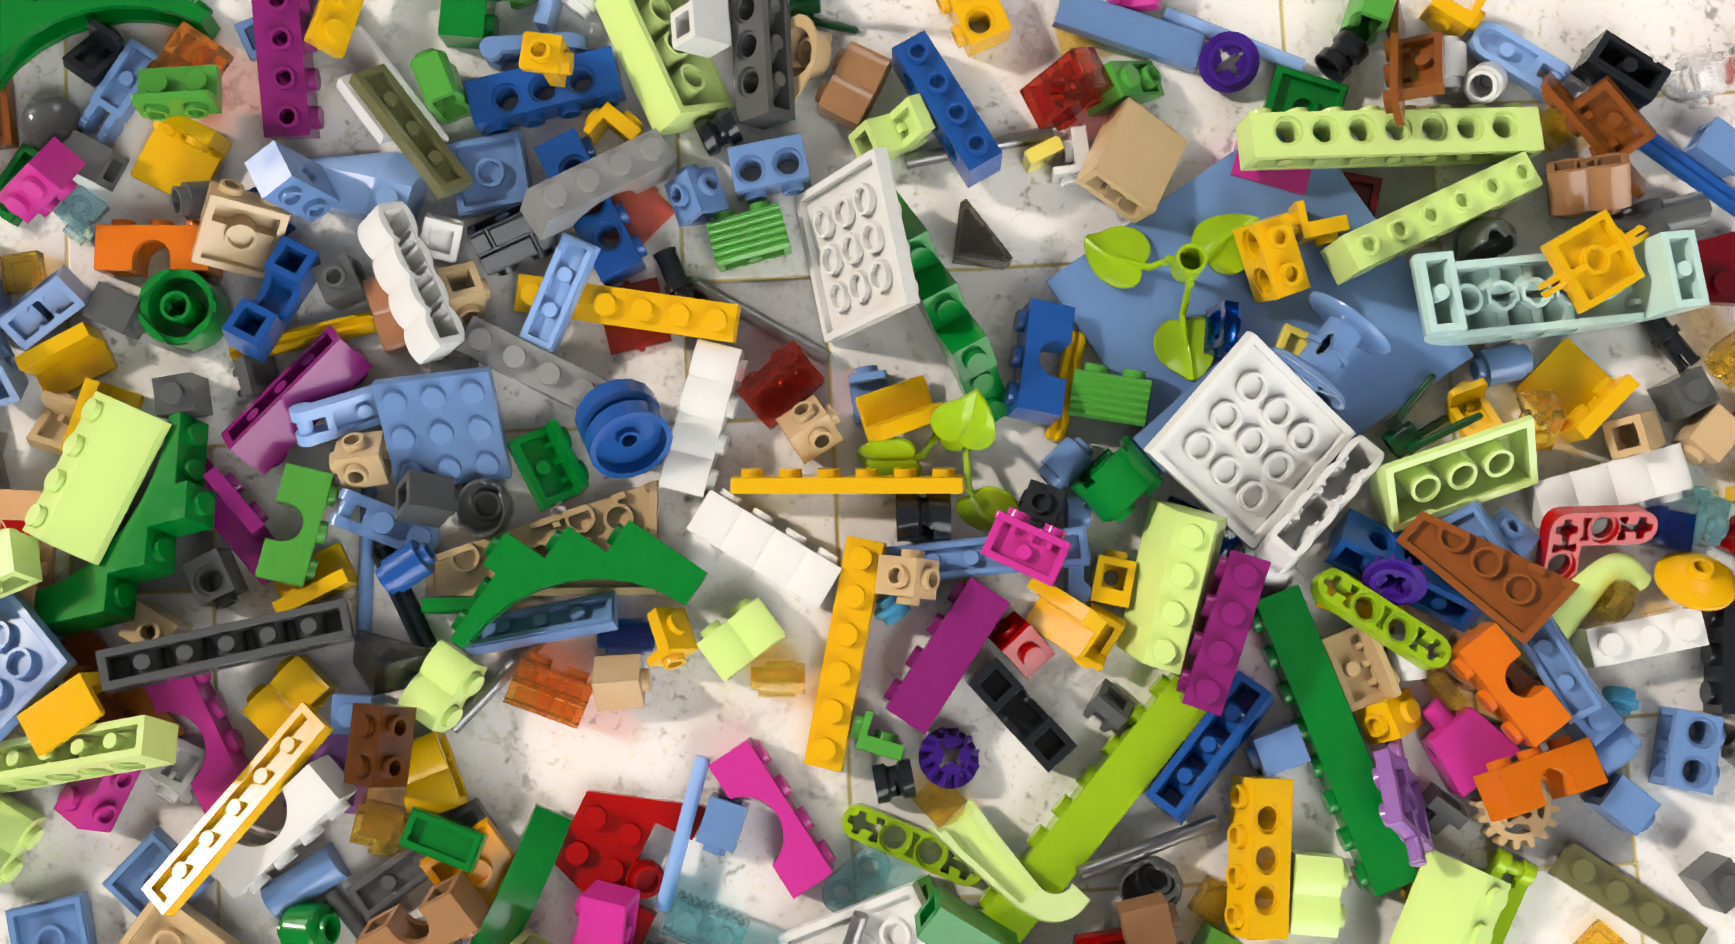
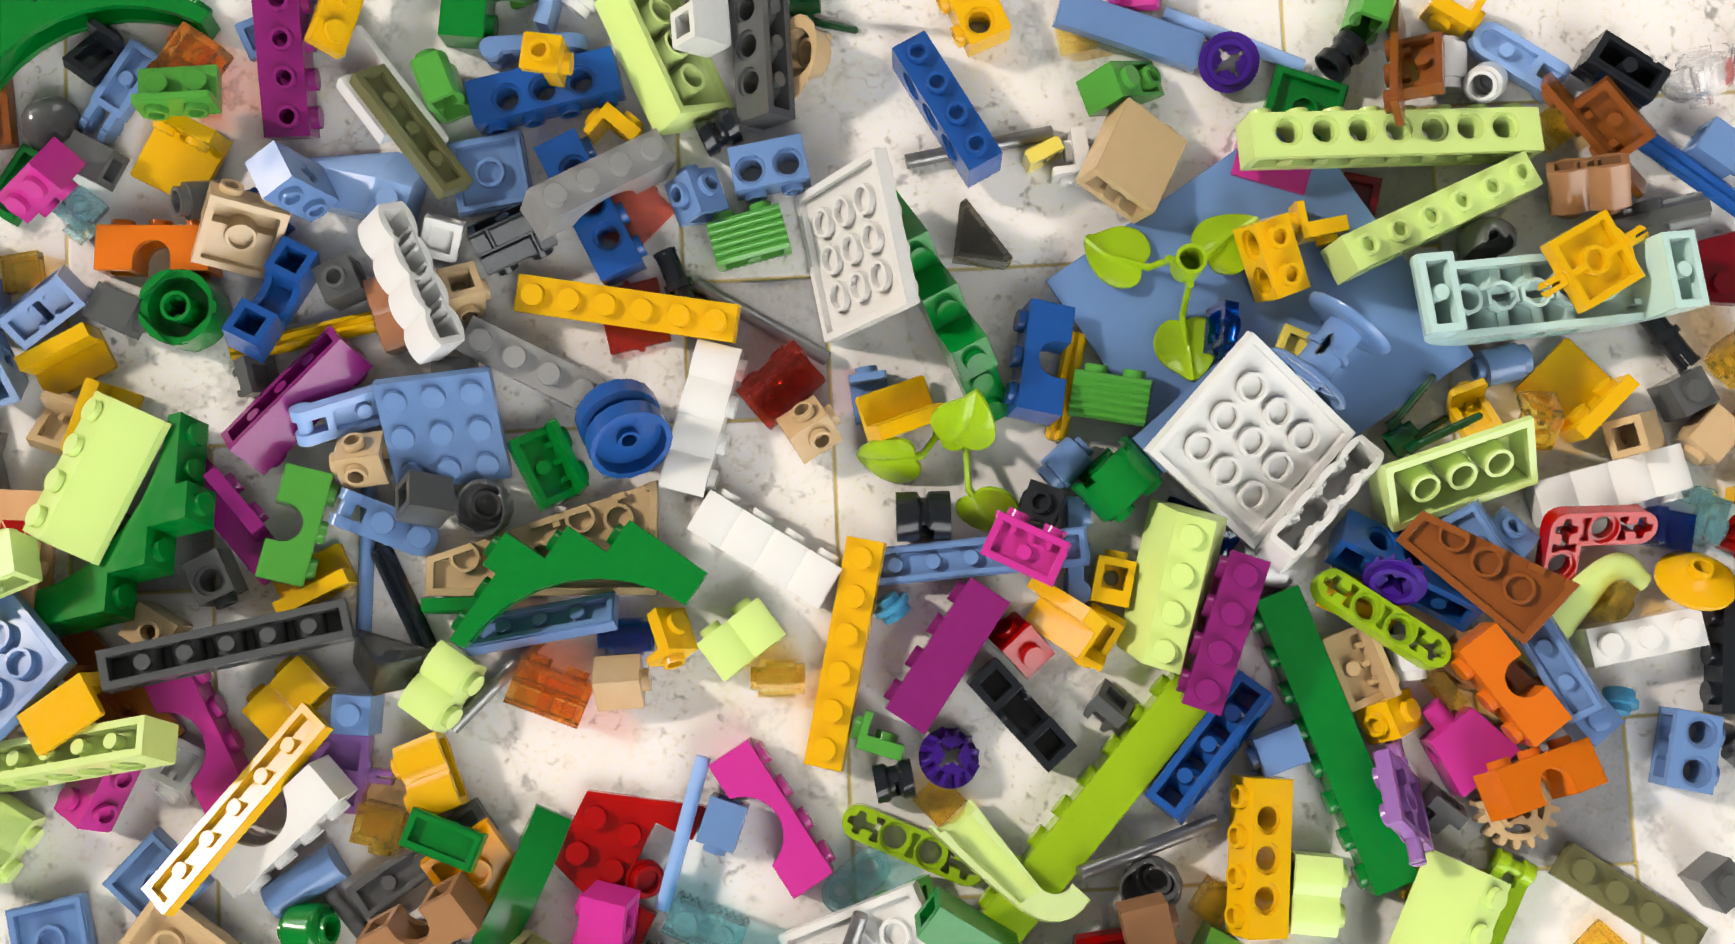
dark grey brick [152,372,213,419] -> none
reddish brown brick [343,703,417,788] -> none
blue brick [375,540,437,595] -> none
light blue tile [519,232,601,353] -> none
yellow plate [730,467,964,494] -> none
medium nougat brick [815,41,892,131] -> none
yellowish green brick [848,93,935,161] -> none
tan brick [875,549,940,606] -> none
clear red brick [1020,46,1114,131] -> none
medium blue brick [1584,773,1661,836] -> none
medium blue brick [1593,724,1641,778] -> none

